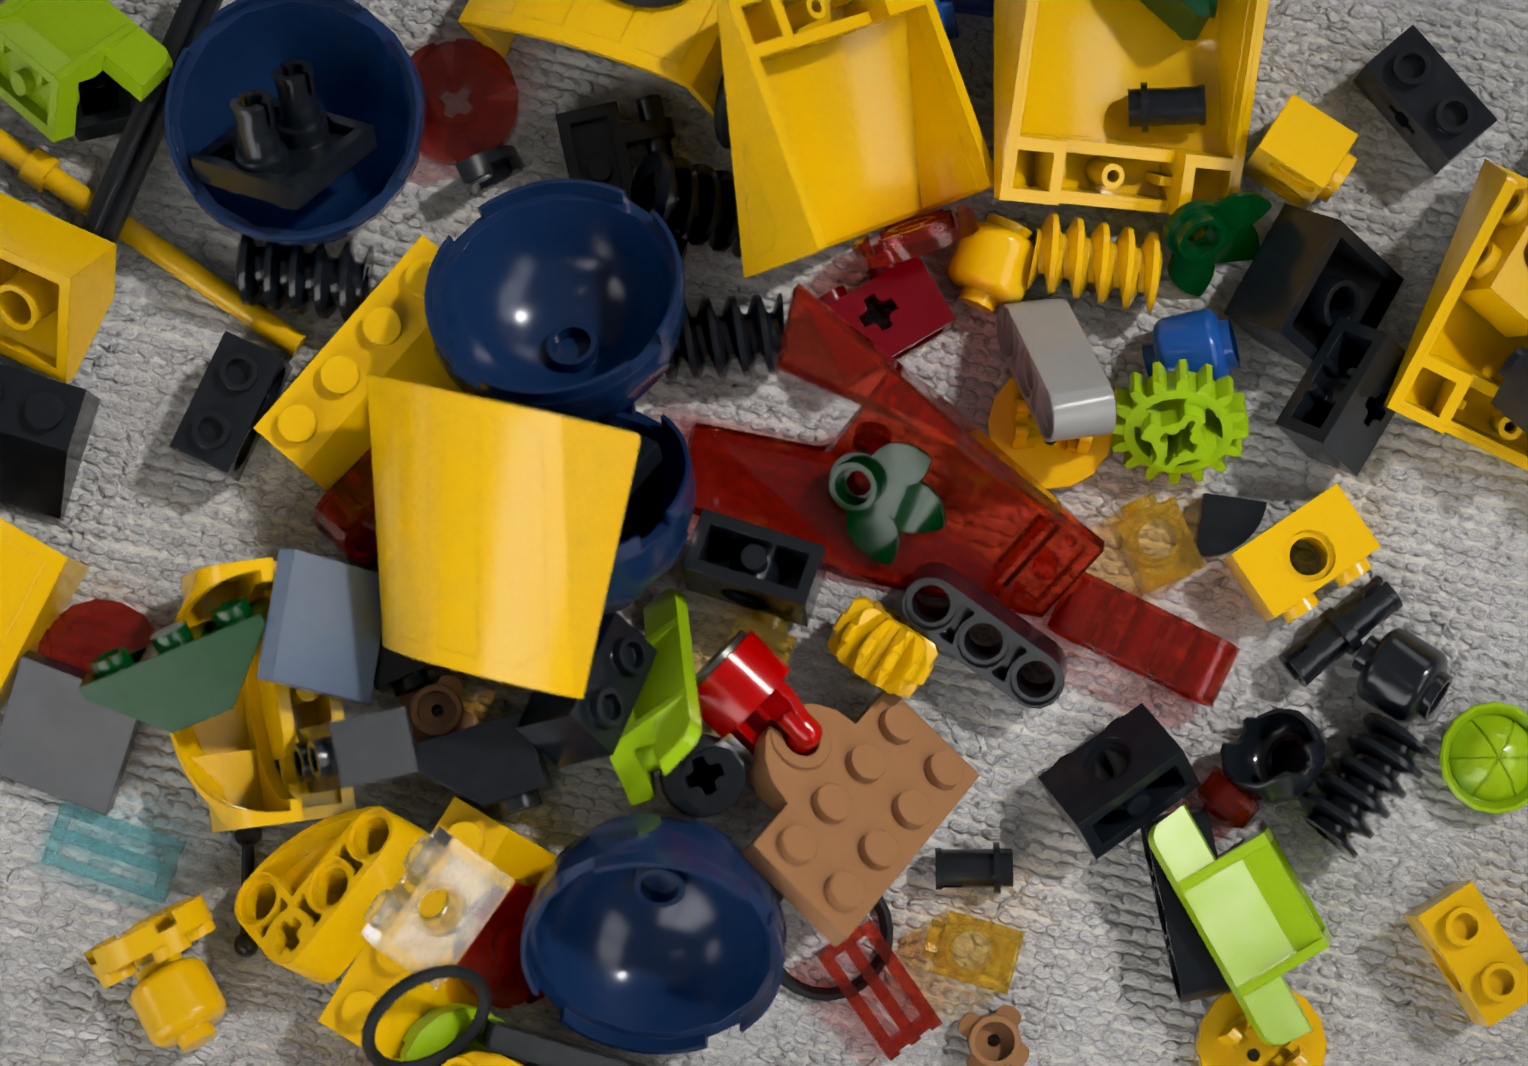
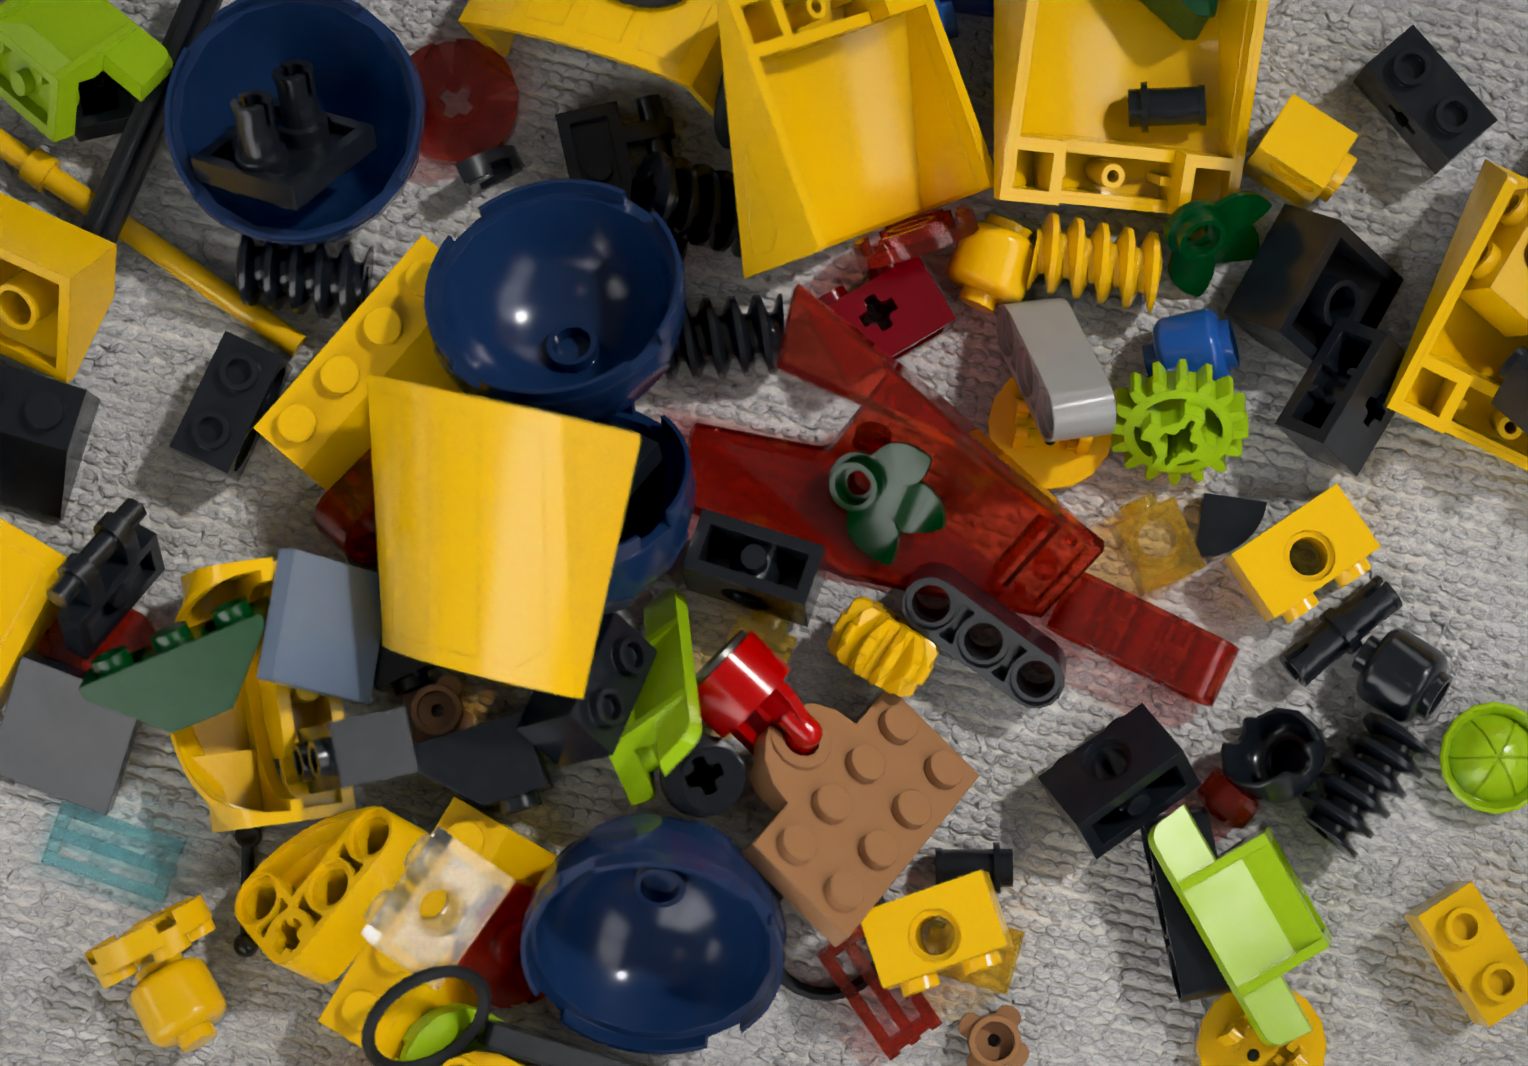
none -> black plate [46,498,165,661]
none -> yellow brick [861,870,1014,997]

